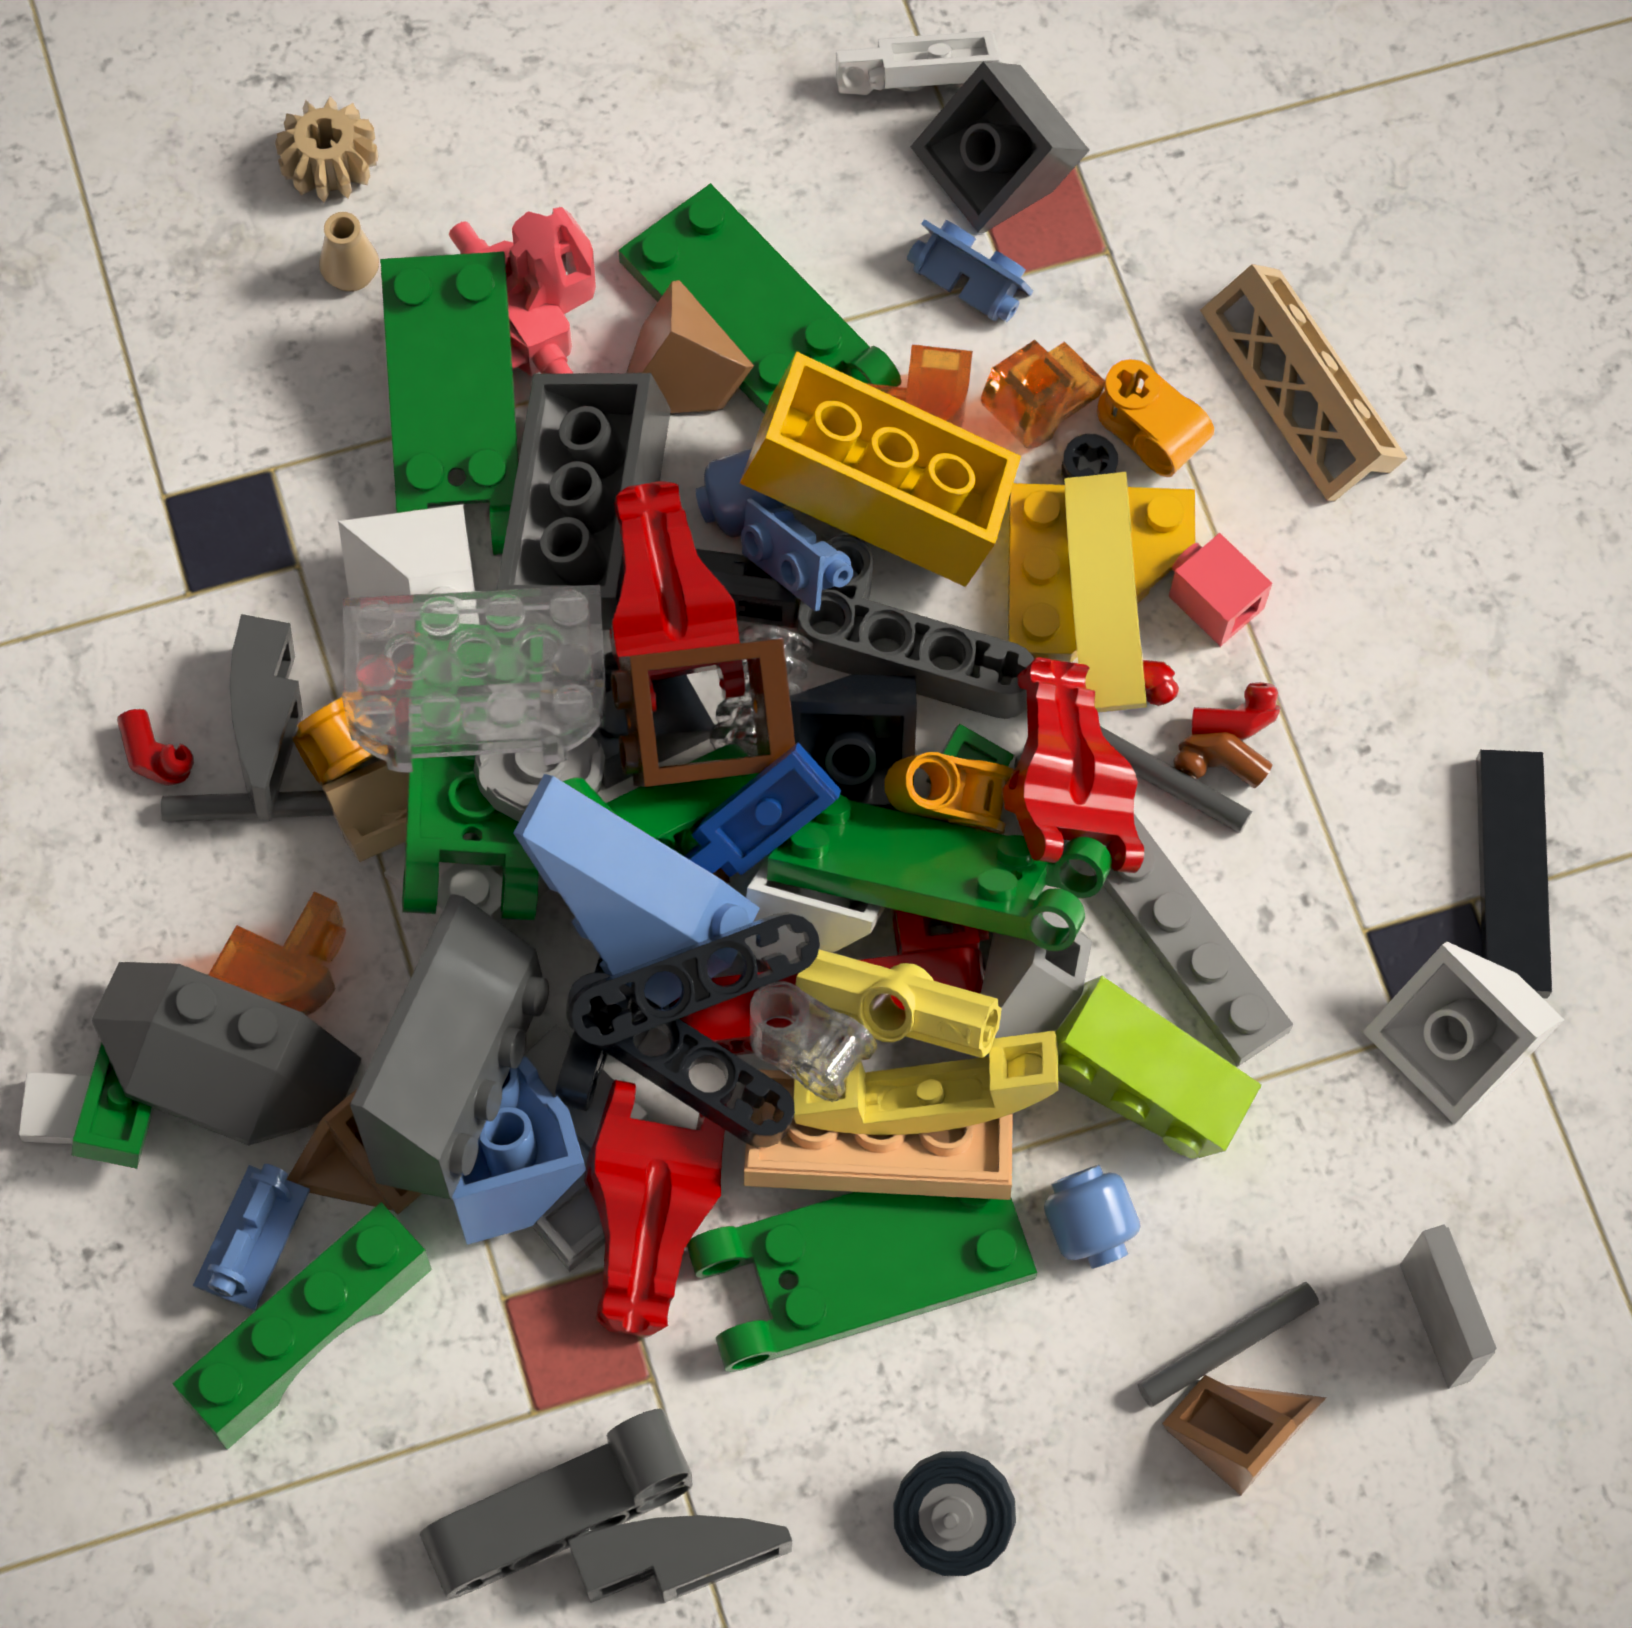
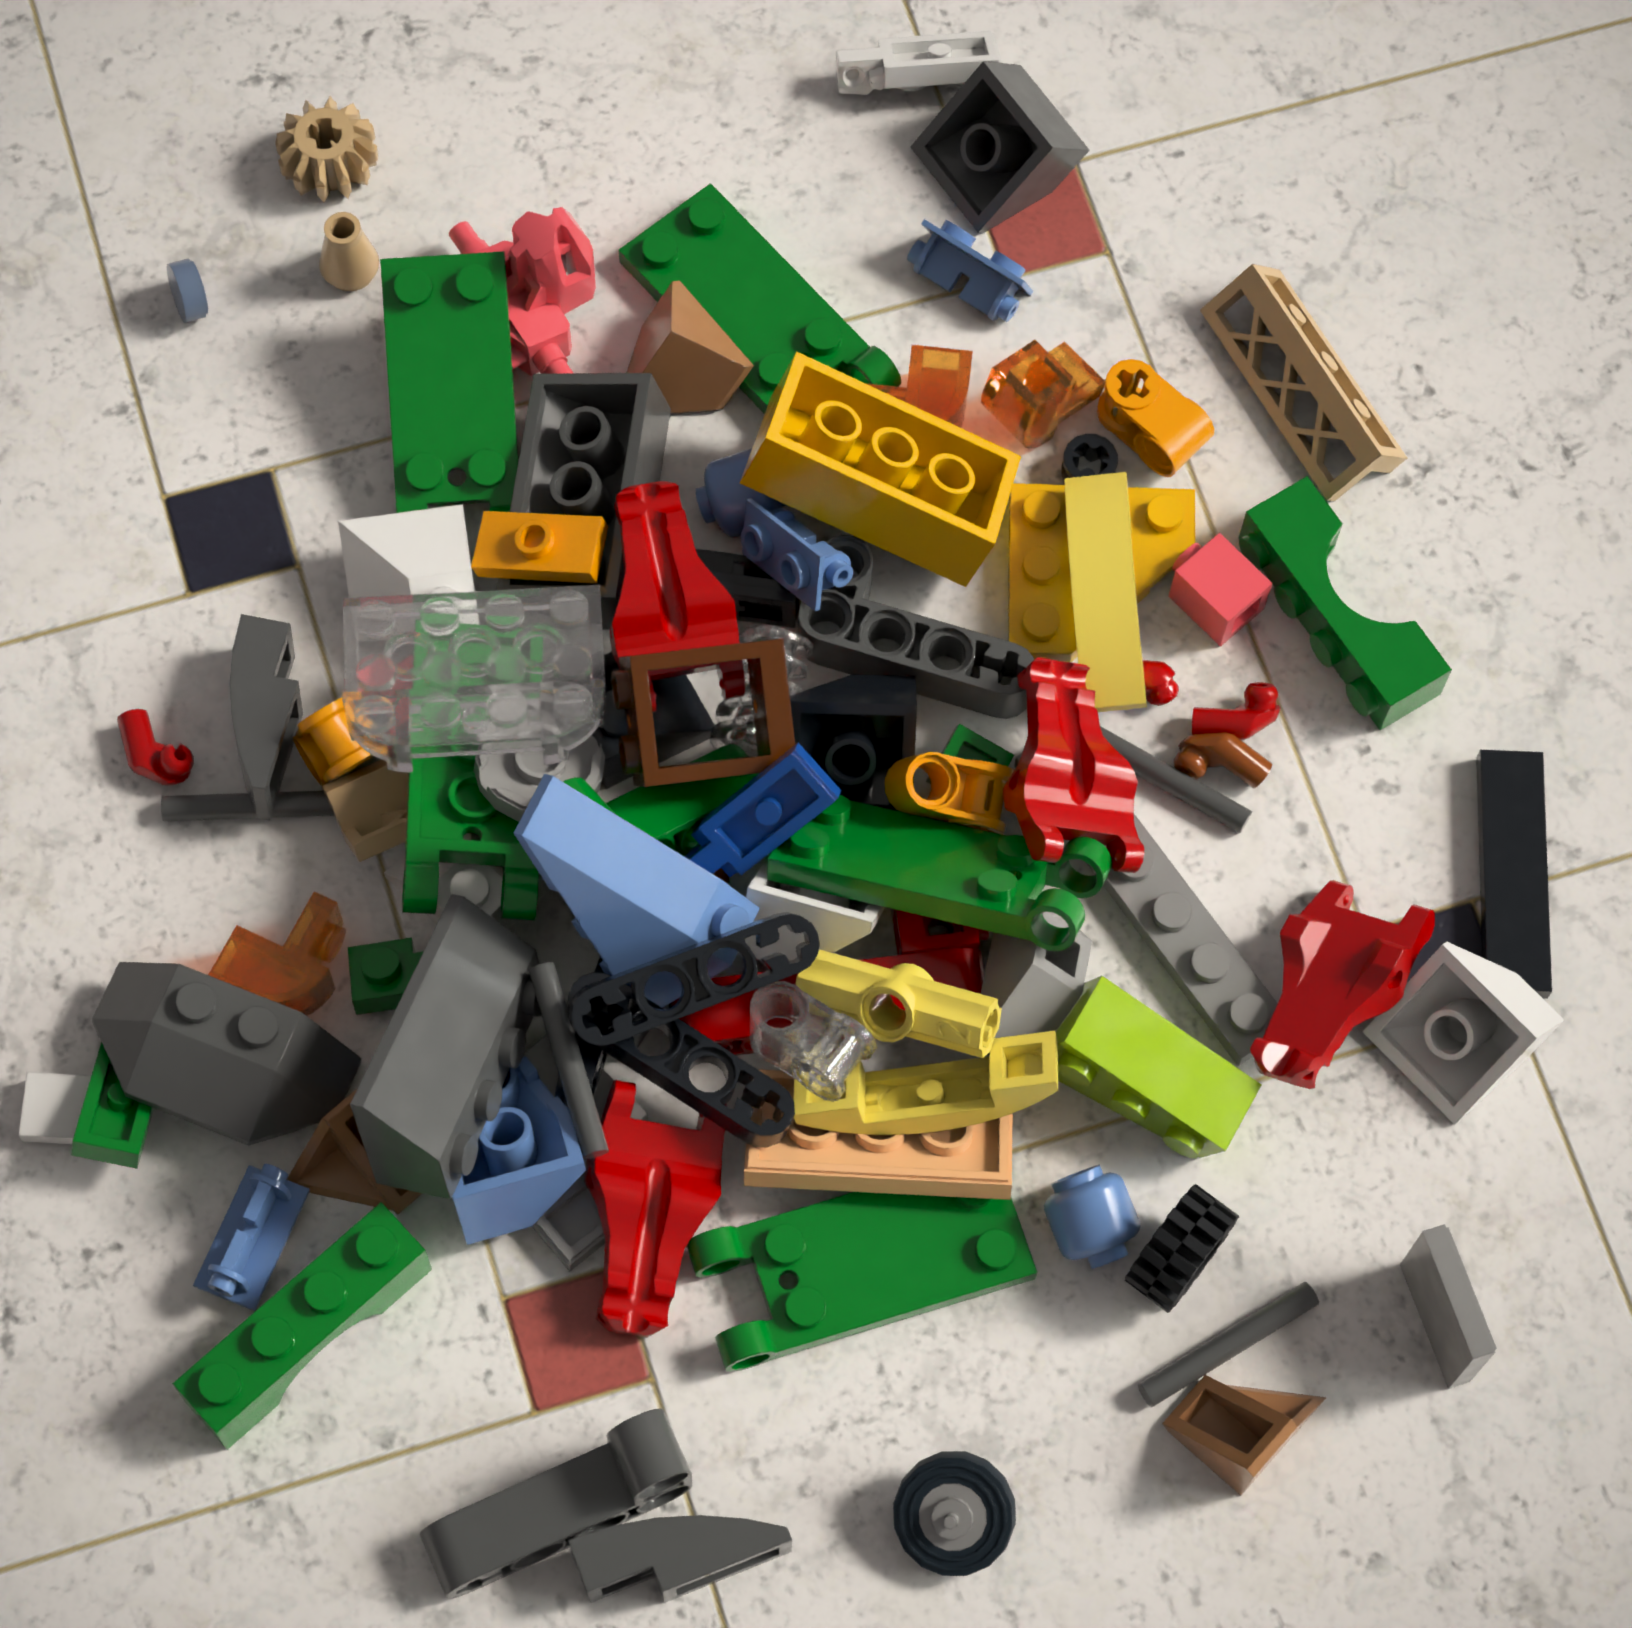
none -> sand blue tile [167,258,208,323]
none -> green plate [347,937,424,1015]
none -> light orange plate [471,511,608,583]
none -> dark grey bar [529,962,609,1159]
none -> black tyre [1124,1184,1239,1313]
none -> green arch [1238,476,1452,731]
none -> red animal [1250,880,1435,1089]

